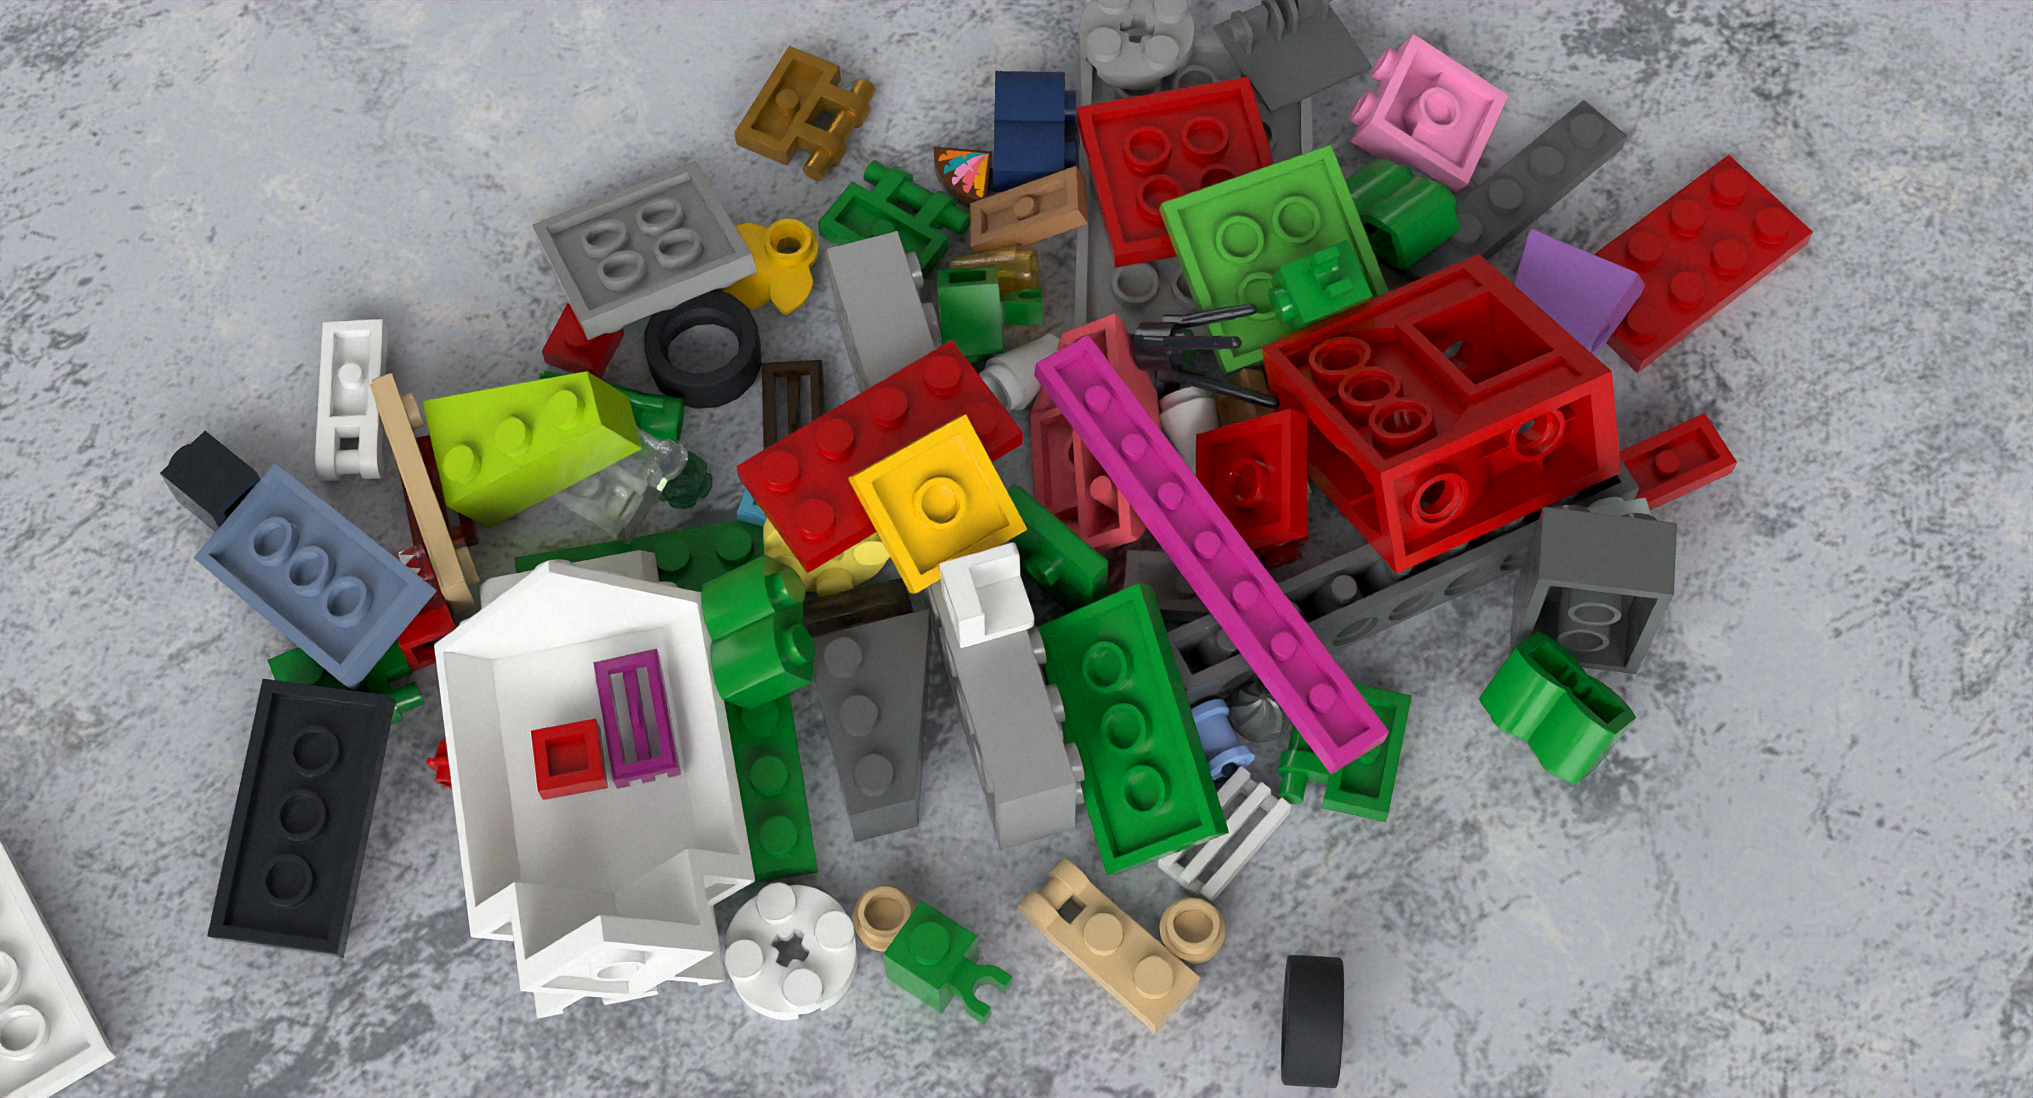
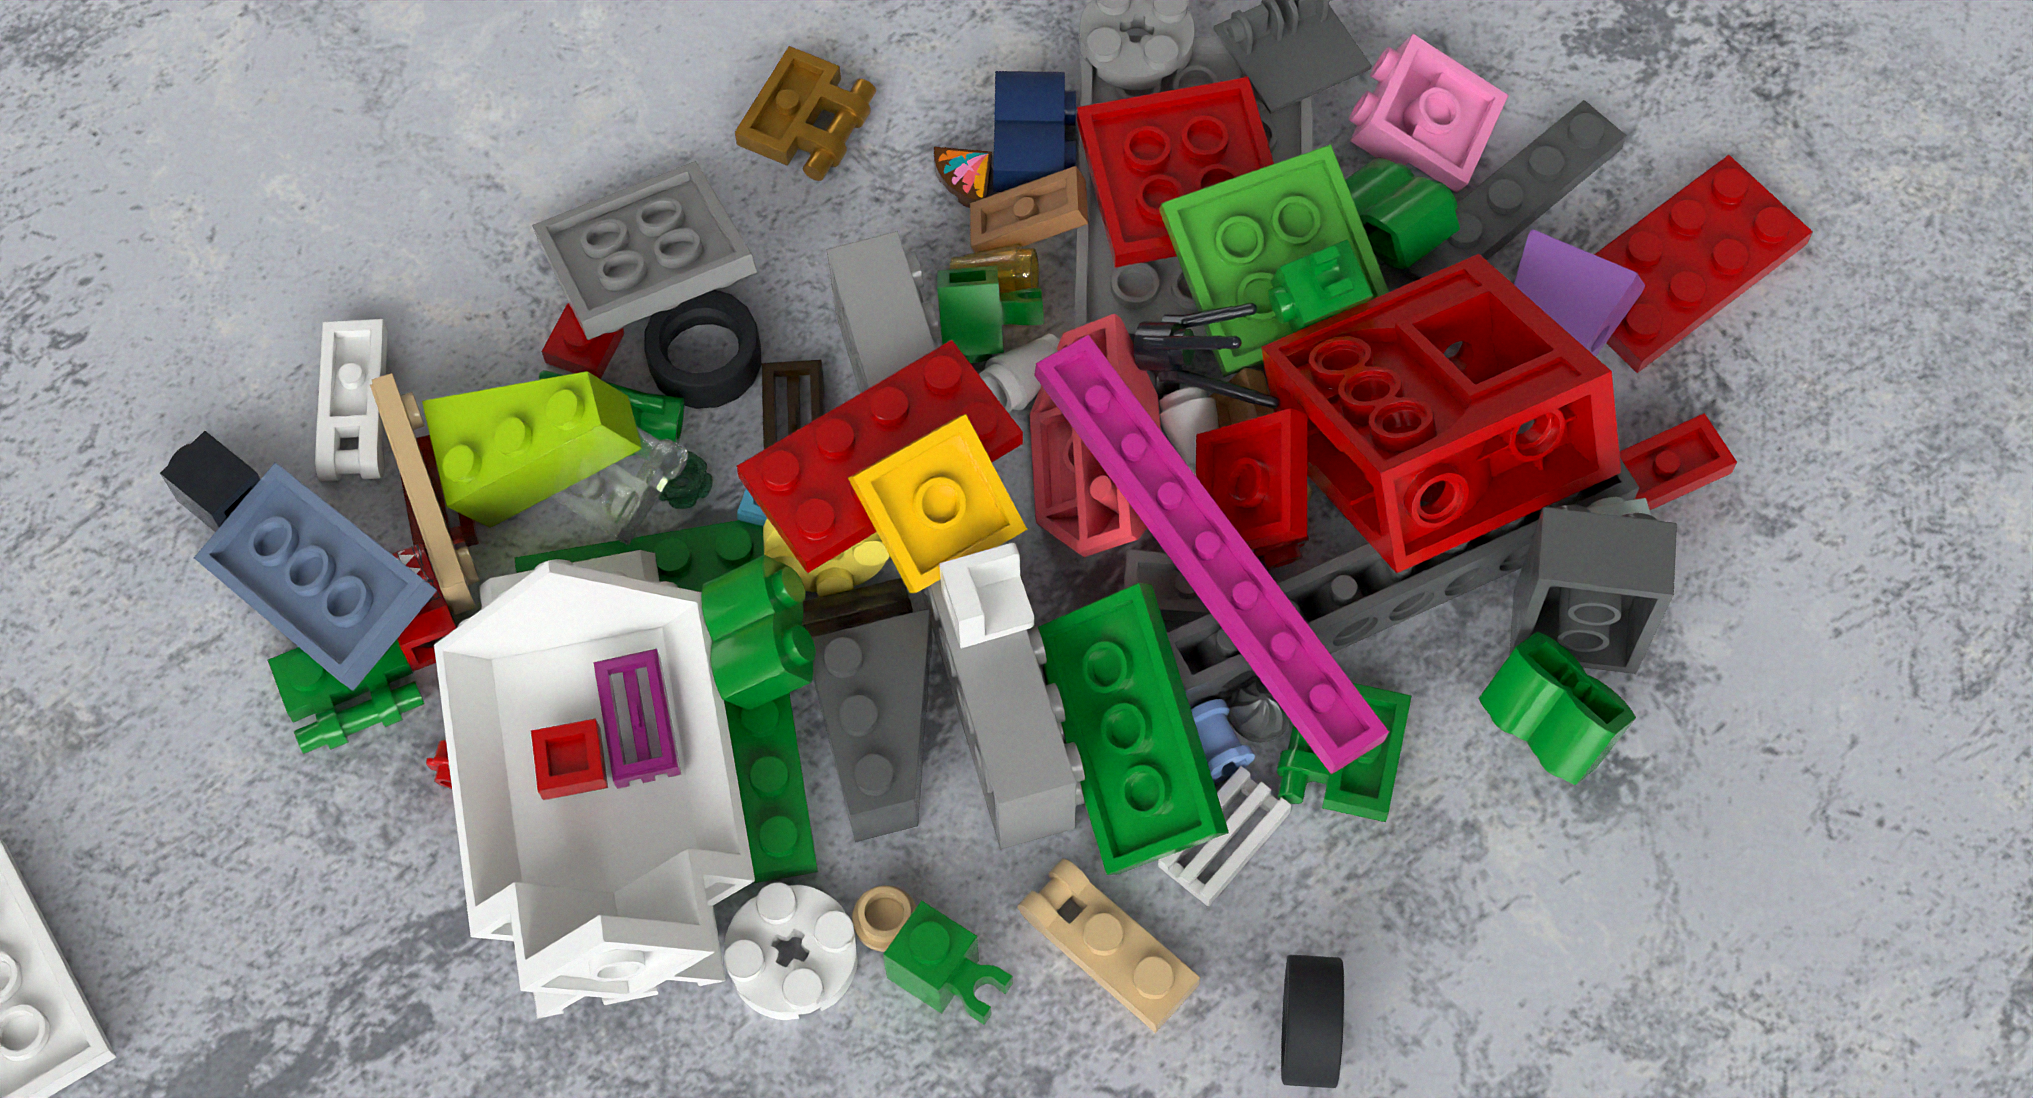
black plate [207,678,396,958] -> none
yellow plate [722,218,819,315] -> none
green plate [818,160,971,281] -> none
green plate [1007,484,1108,613] -> none
tan plate [1159,897,1226,964] -> none

